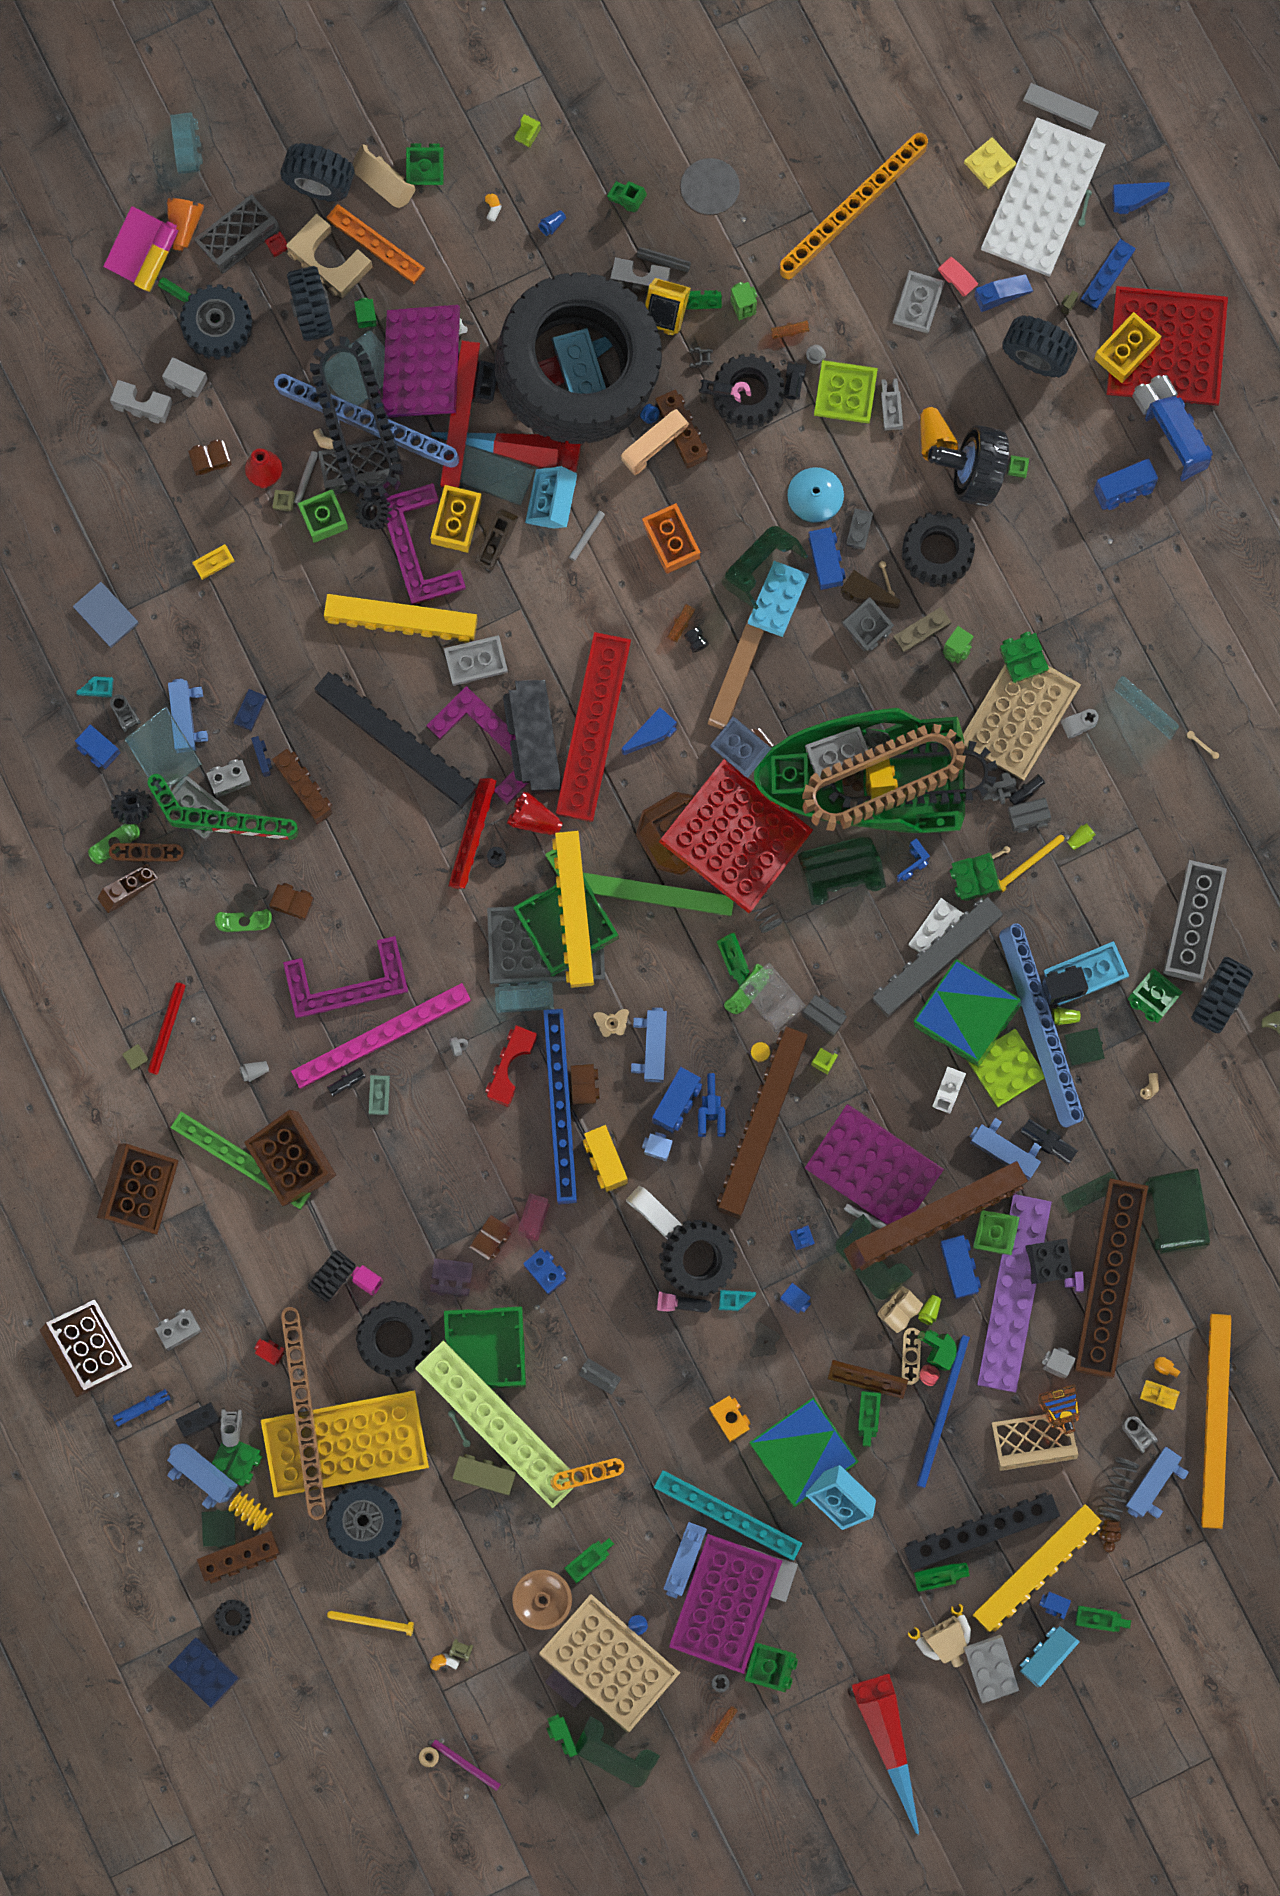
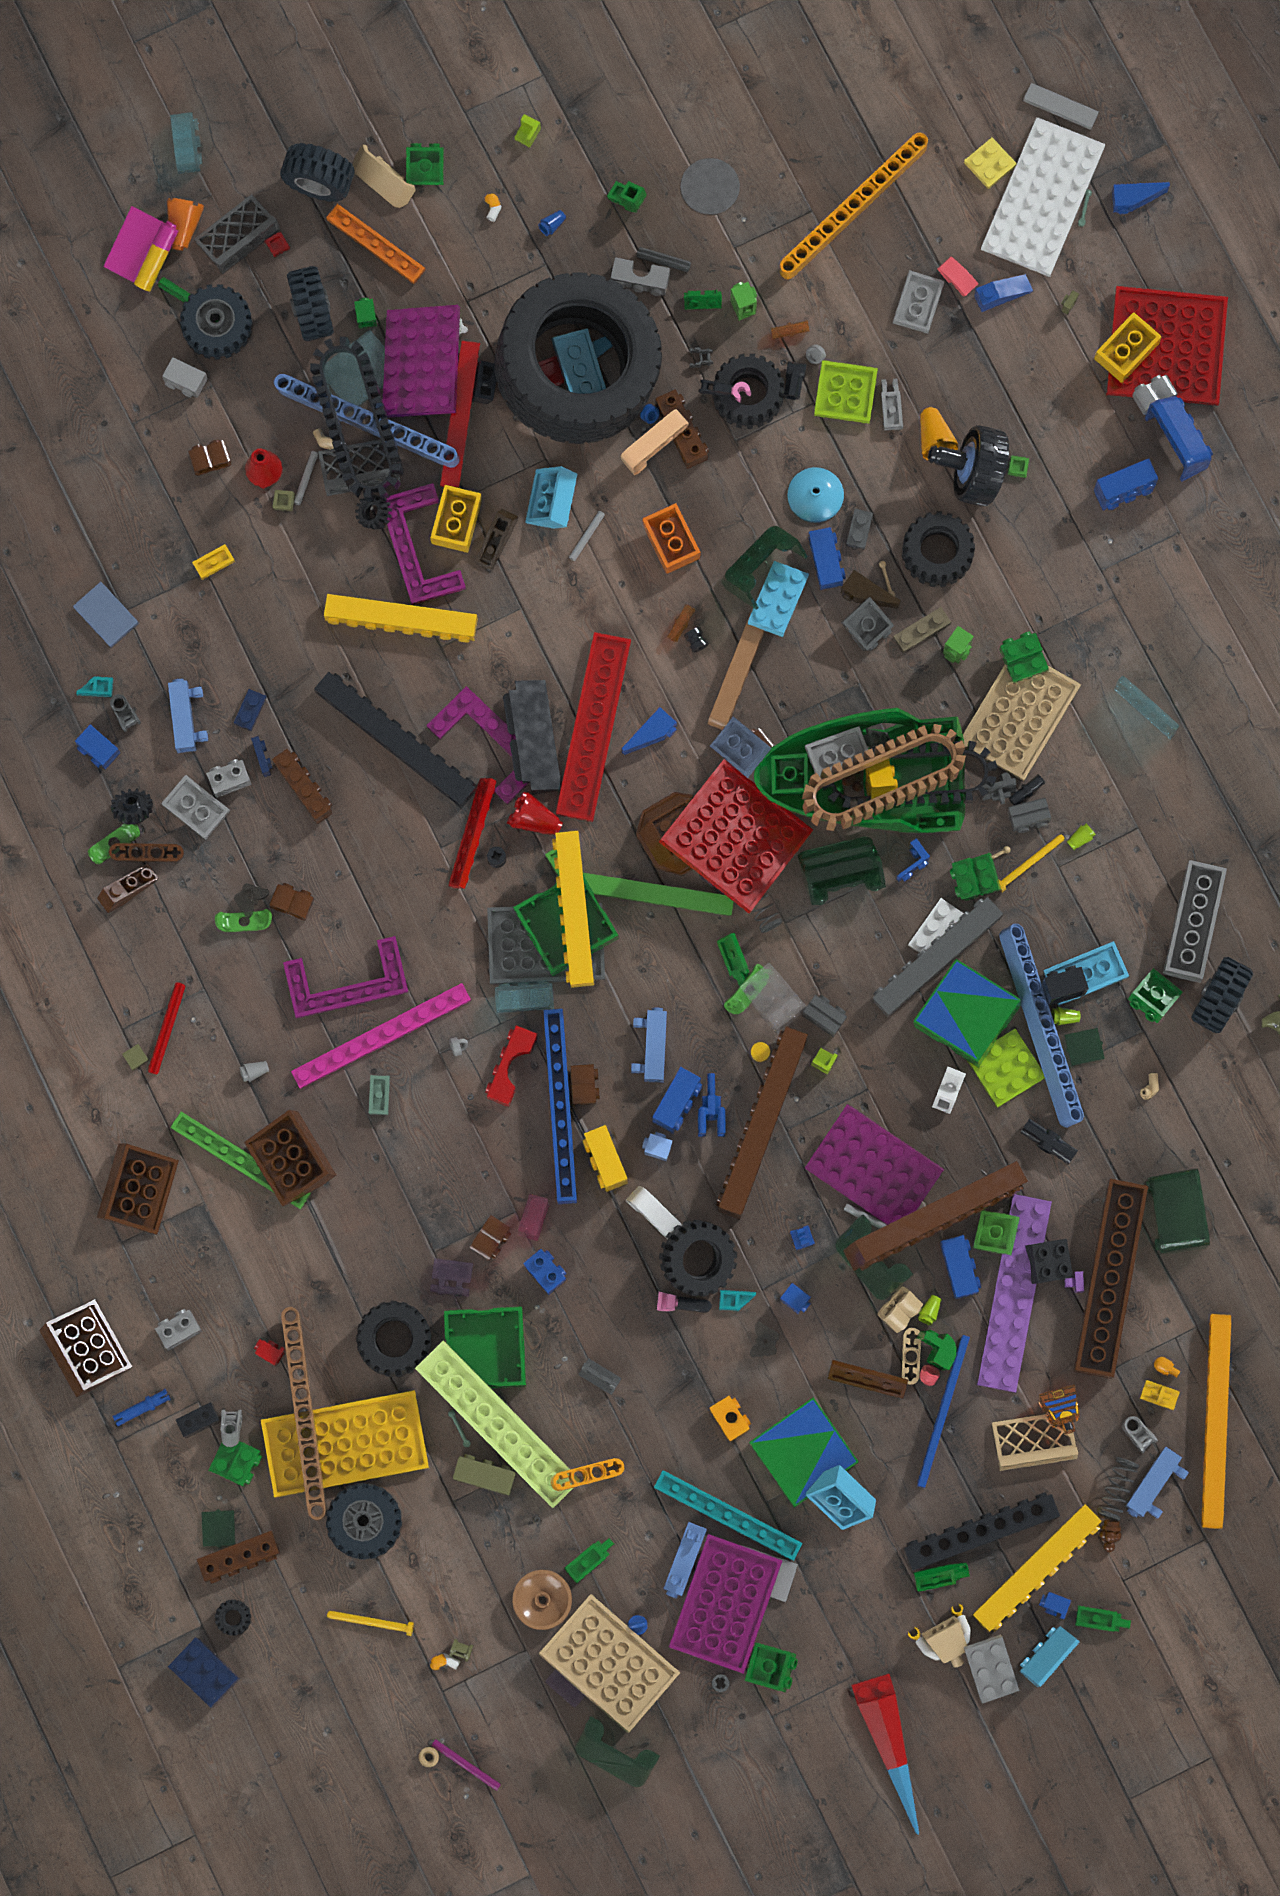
light grey arch [110,380,173,423] -> none
clear light blue piece [125,707,202,792] -> none
green beam [147,774,299,840] -> none
medium blue brick [167,1443,238,1509] -> none
yellow piece [228,1490,273,1531] -> none
tan arch [286,214,372,299] -> none
bright green brick [298,489,348,543] -> none
black tyre [307,1250,356,1302] -> none
black pin [327,1067,366,1097] -> none
dark pink brick [351,1265,384,1296] -> none
red plate [430,432,582,473] -> none
light grey plate [444,635,508,686] -> none
clear light blue tile [460,445,535,506] -> none
green plate [546,1714,578,1757] -> none
tan animal [593,1009,629,1037] -> none
slope [645,278,691,335] -> none
clear orange tile [710,1707,738,1744] -> none
green hinge [858,1391,881,1447] -> none
medium blue brick [970,1118,1041,1180] -> none
black wheel [1002,315,1078,378] -> none
light grey brick [1042,1347,1076,1379] -> none
light grey piece [1060,709,1099,739] -> none
clear green tile [1061,1171,1117,1214] -> none
blue plate [1080,239,1136,310] -> none
tan hinge [1187,731,1219,759] -> none

